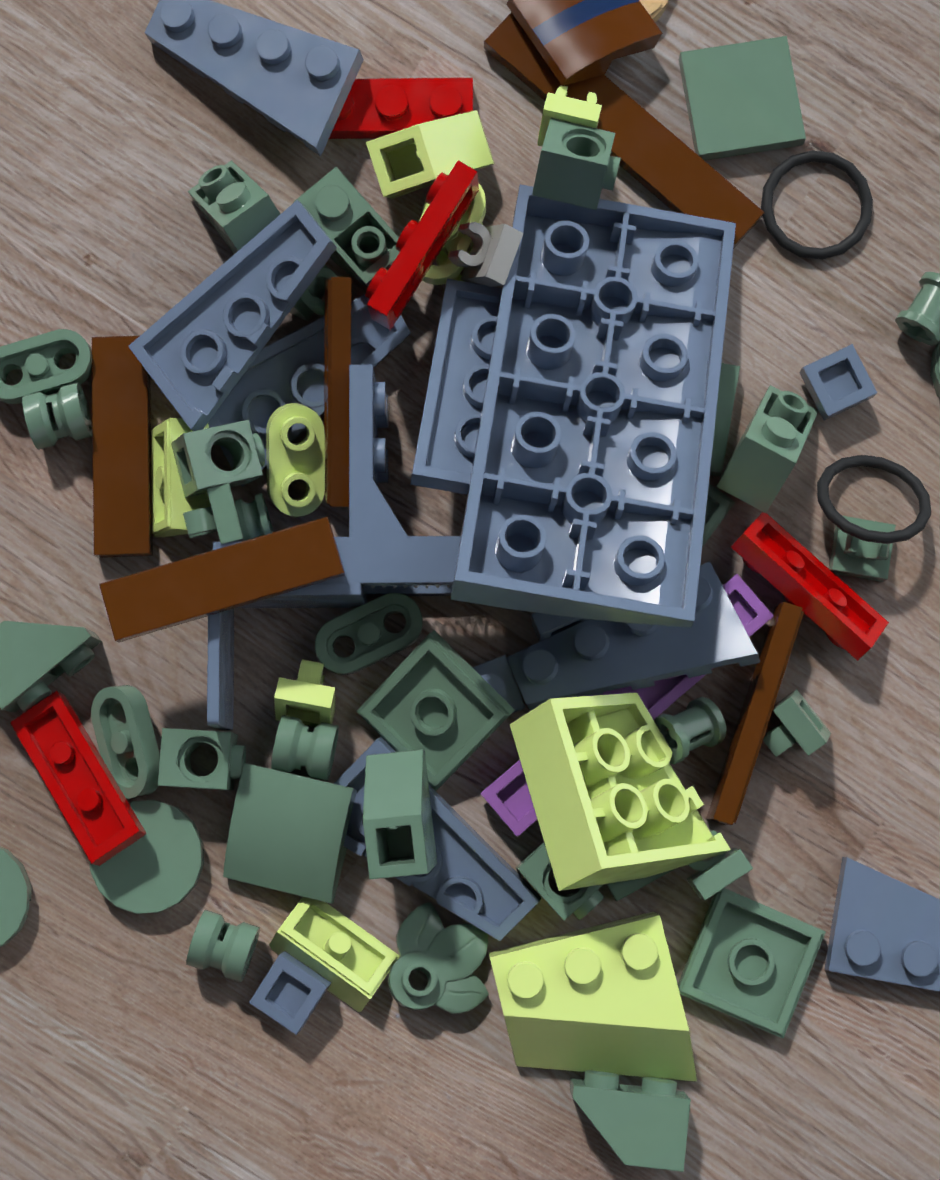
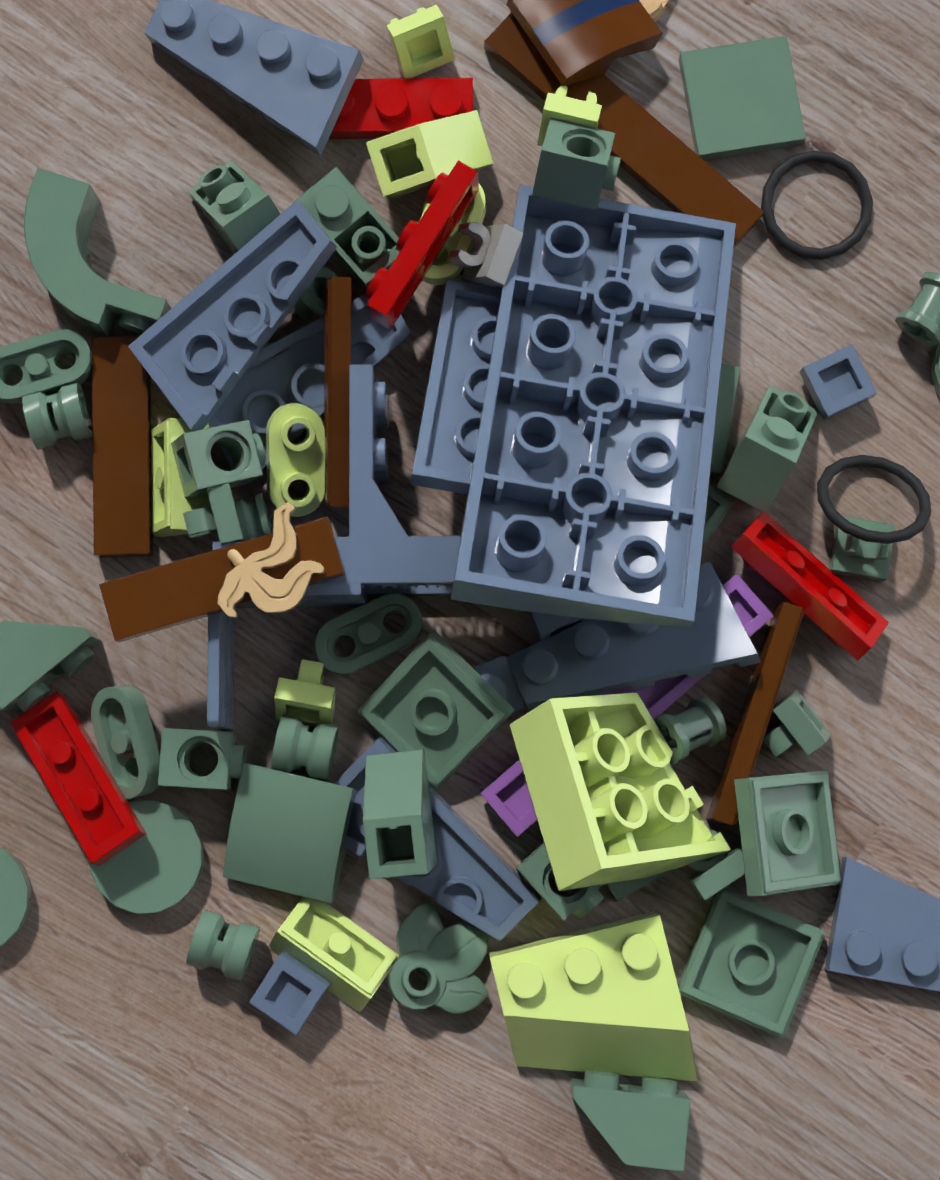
none -> sand green arch [24,168,171,337]
none -> tan piece [218,503,325,618]
none -> yellowish green tile [386,5,455,78]
none -> sand green tile [734,770,841,896]

